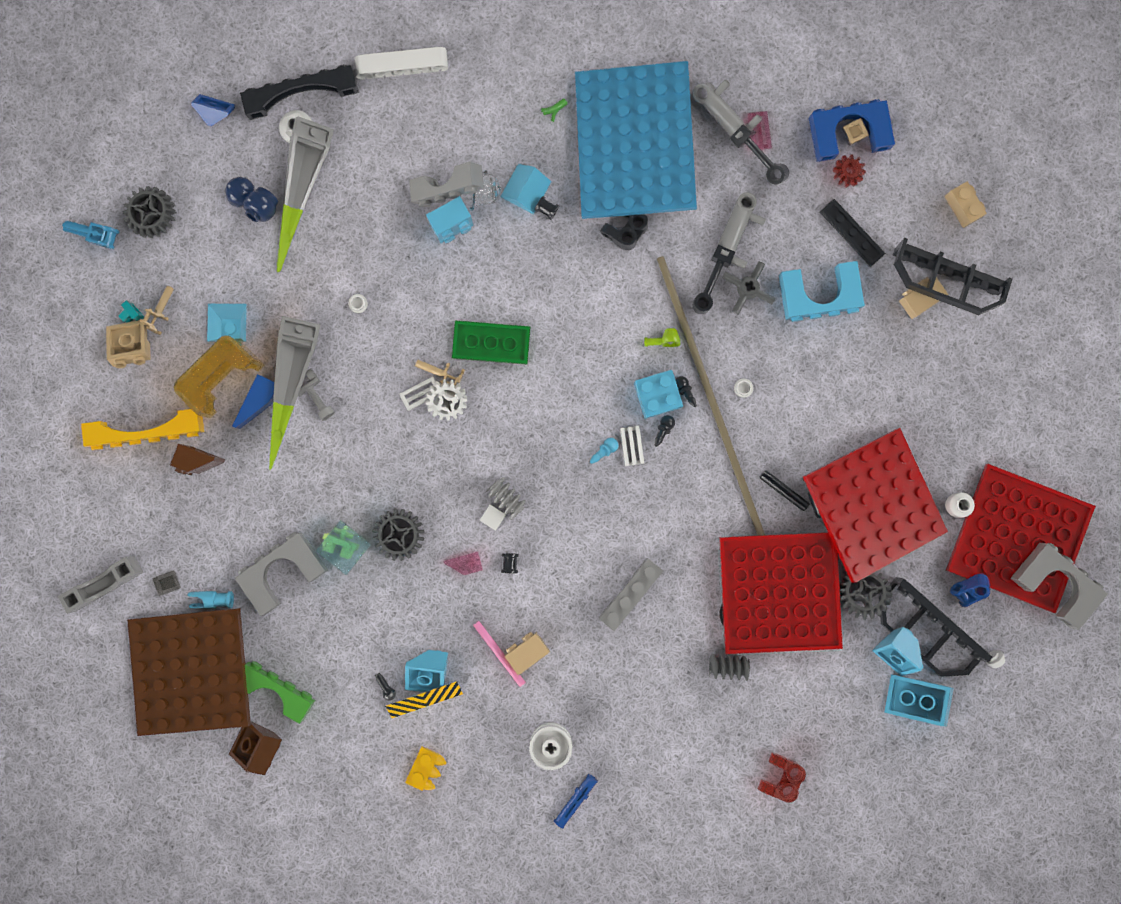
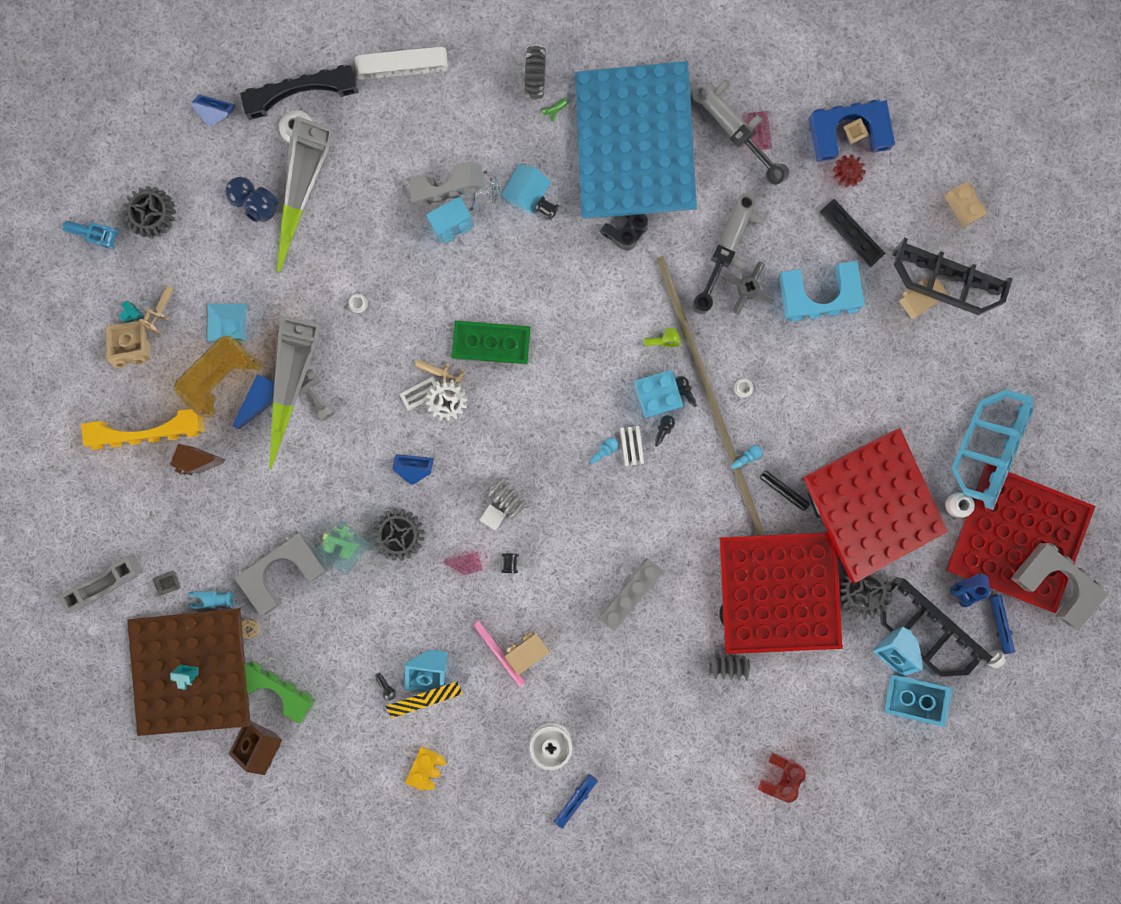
none -> teal tile [171,665,199,690]
none -> tan tile [242,619,260,639]
none -> blue slope [393,454,434,485]
none -> dark grey gear [524,46,546,99]
none -> medium azure bar [731,445,763,469]
none -> medium azure plate [951,390,1034,510]
none -> blue pin [989,594,1016,654]

